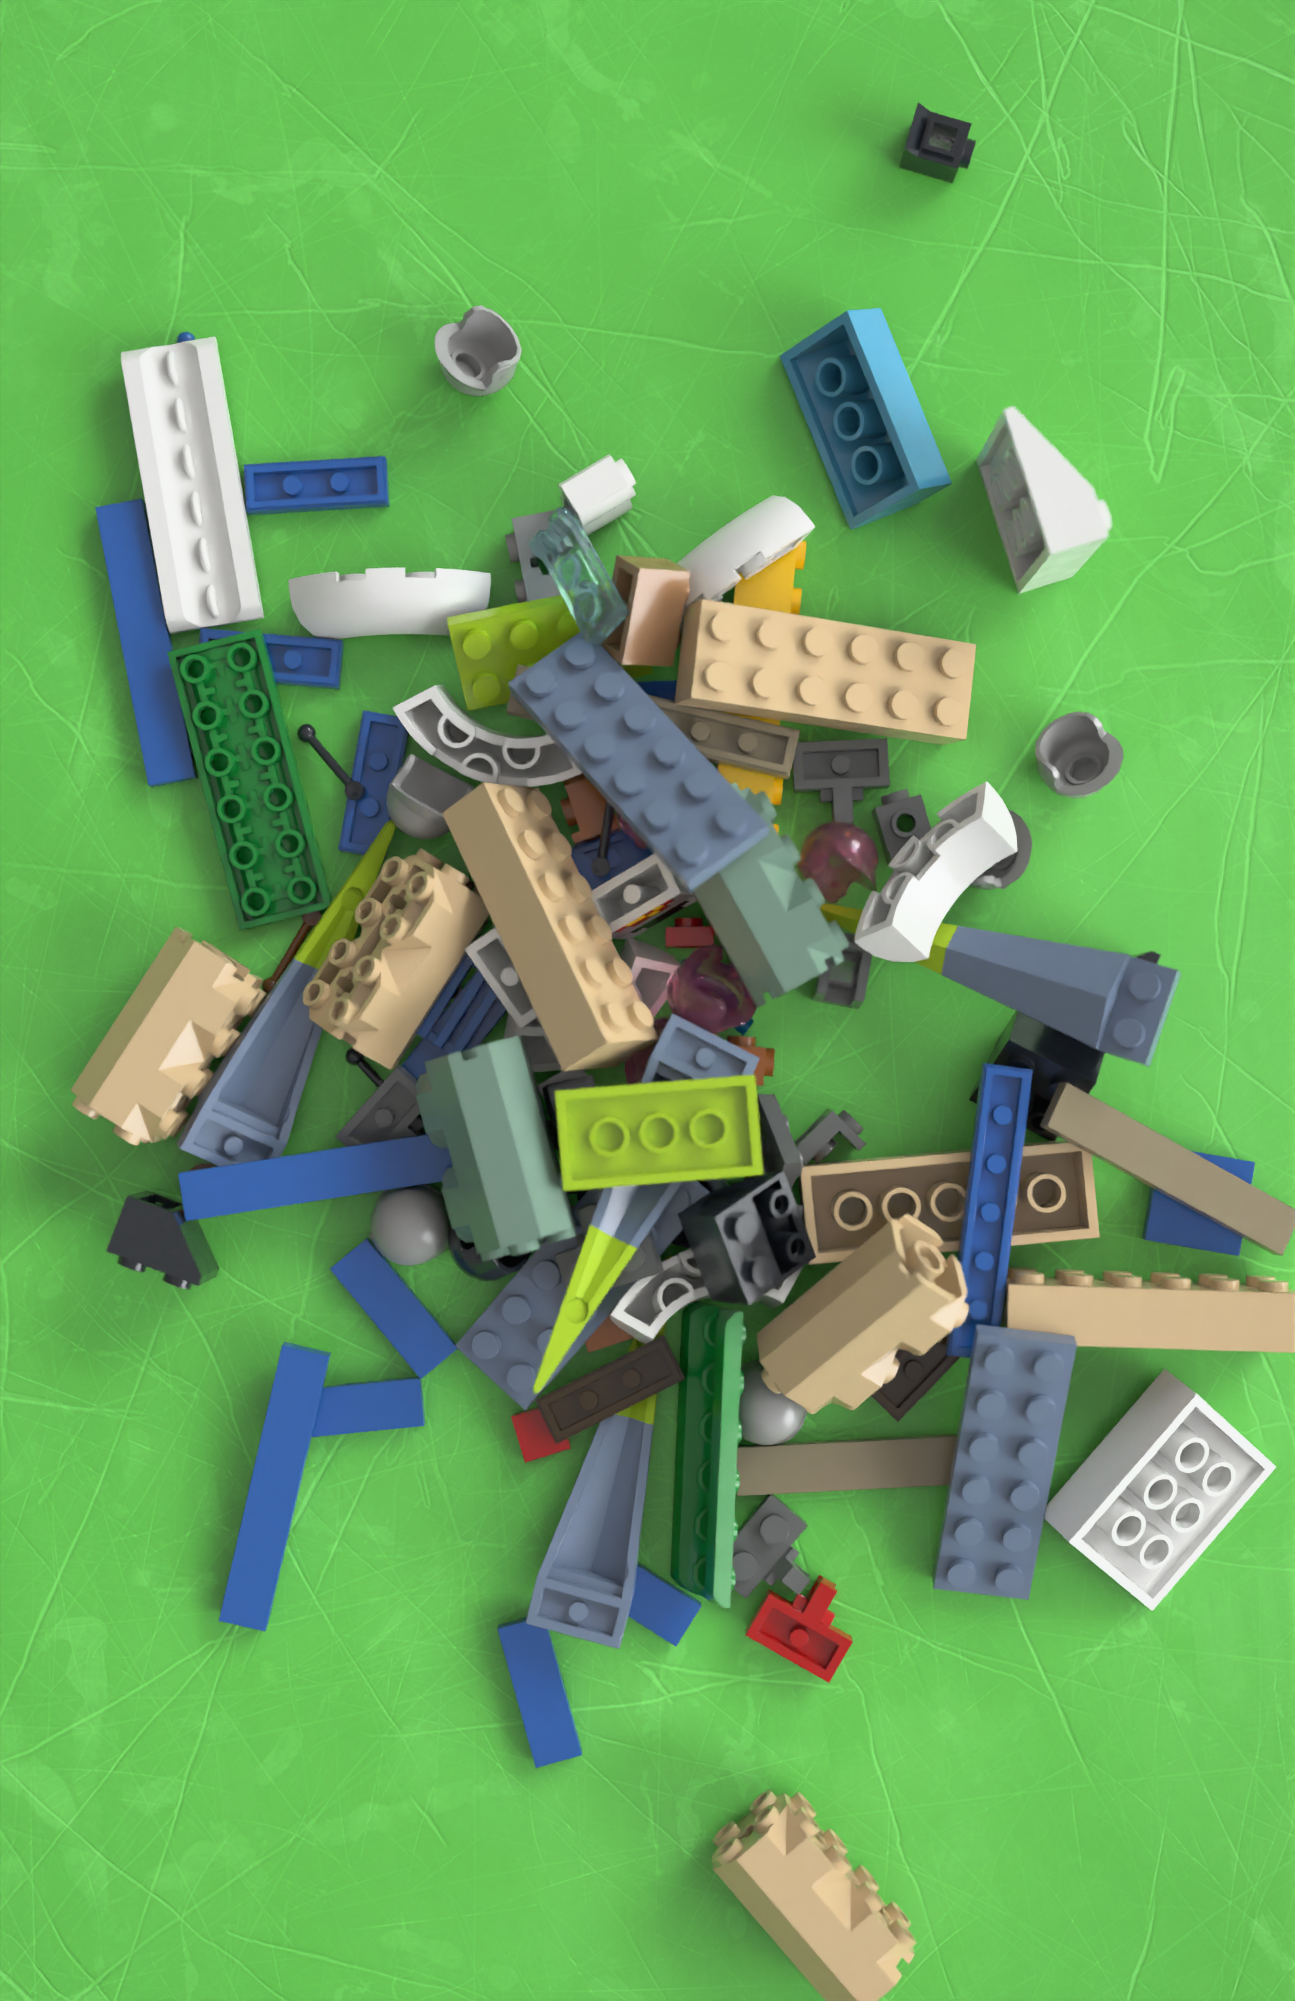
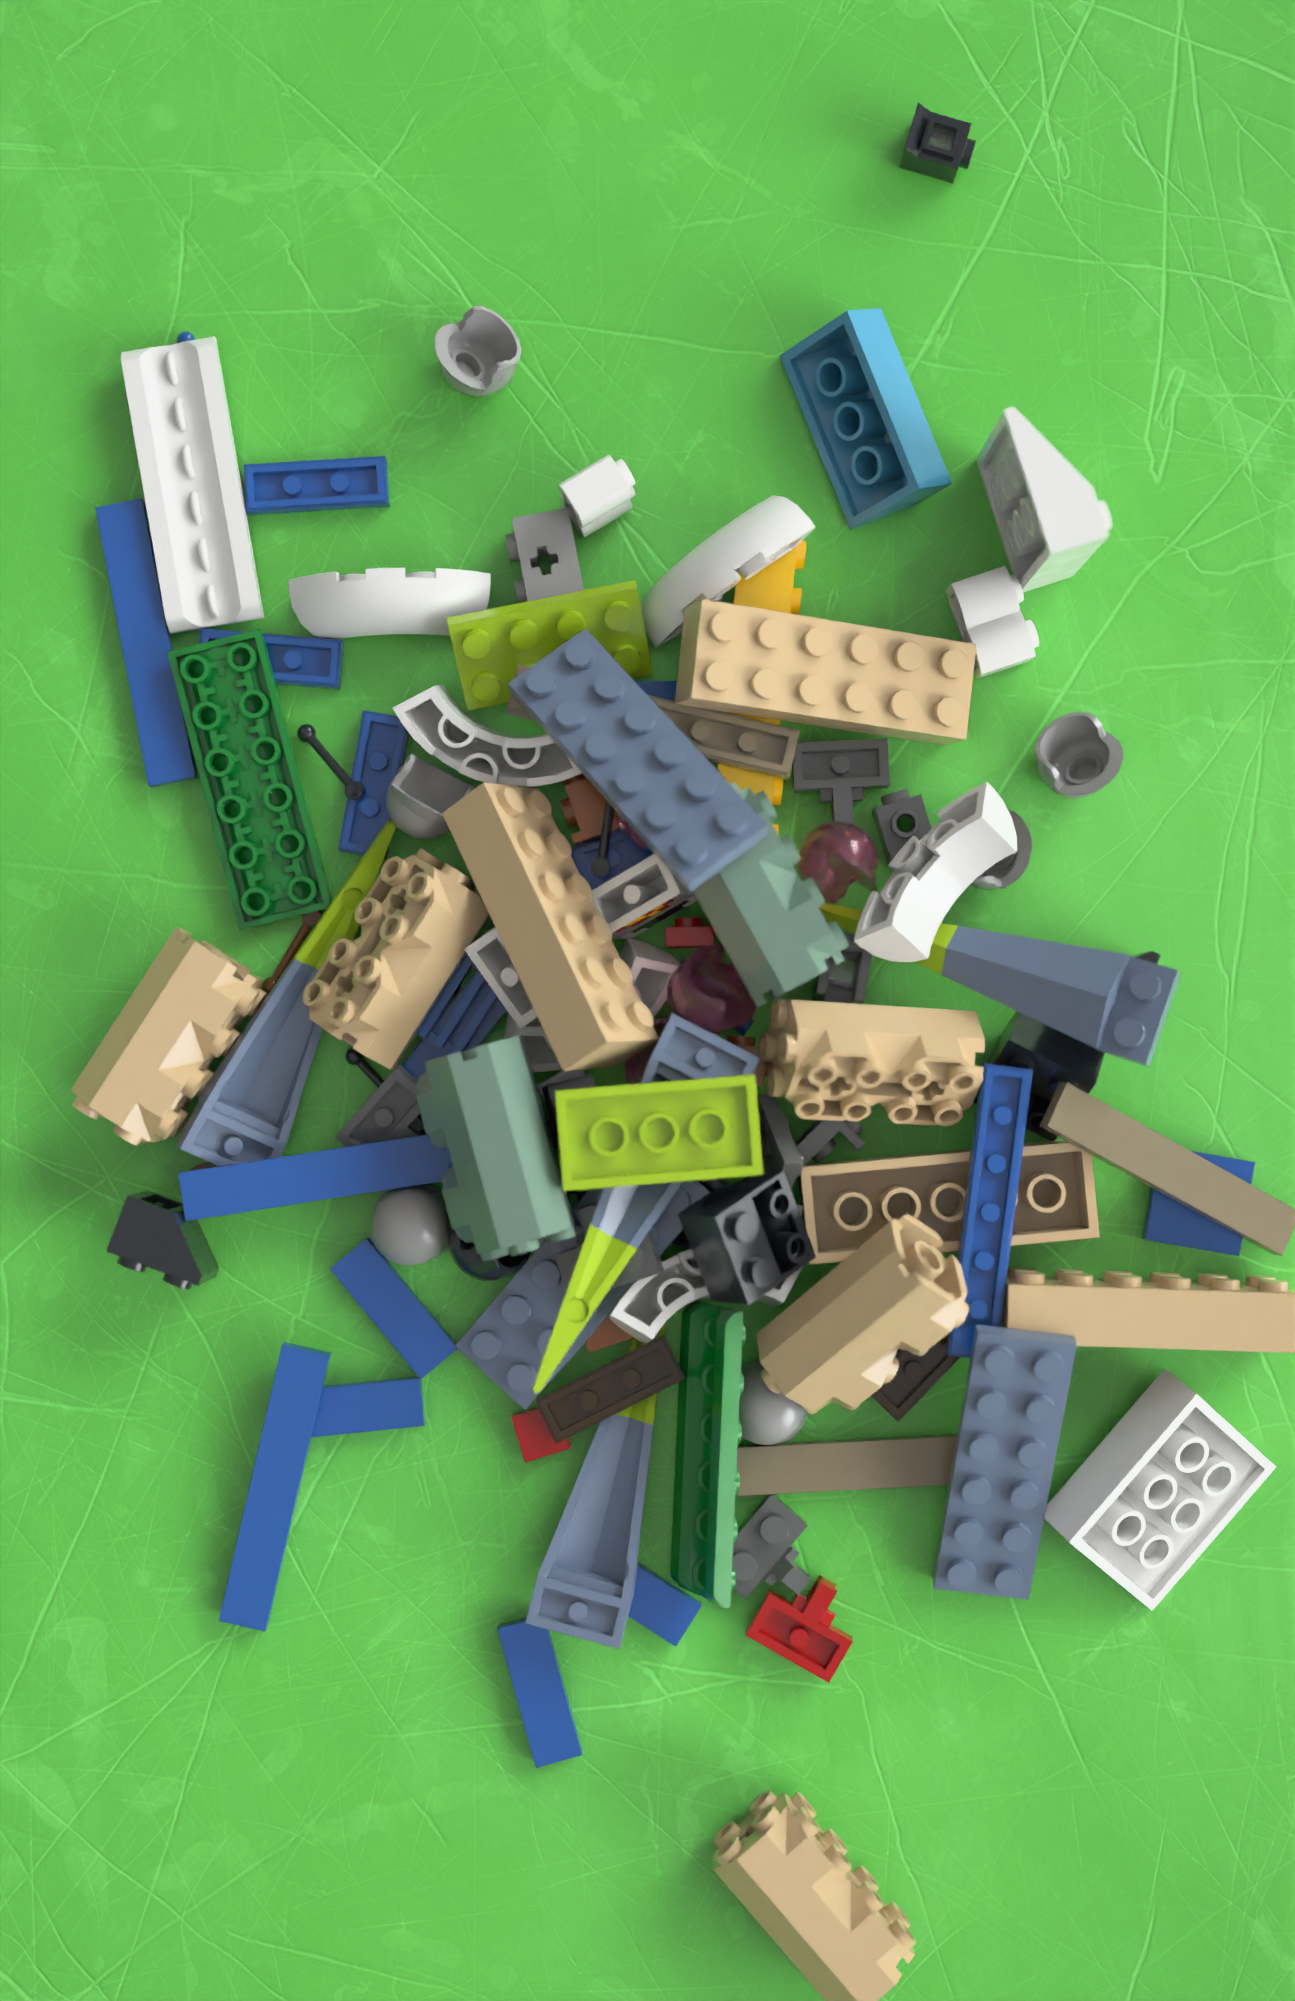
clear light blue plate [529,507,629,645] -> none
medium nougat brick [601,555,691,666] -> none
none -> tan brick [758,999,985,1126]
none -> white brick [946,566,1039,679]

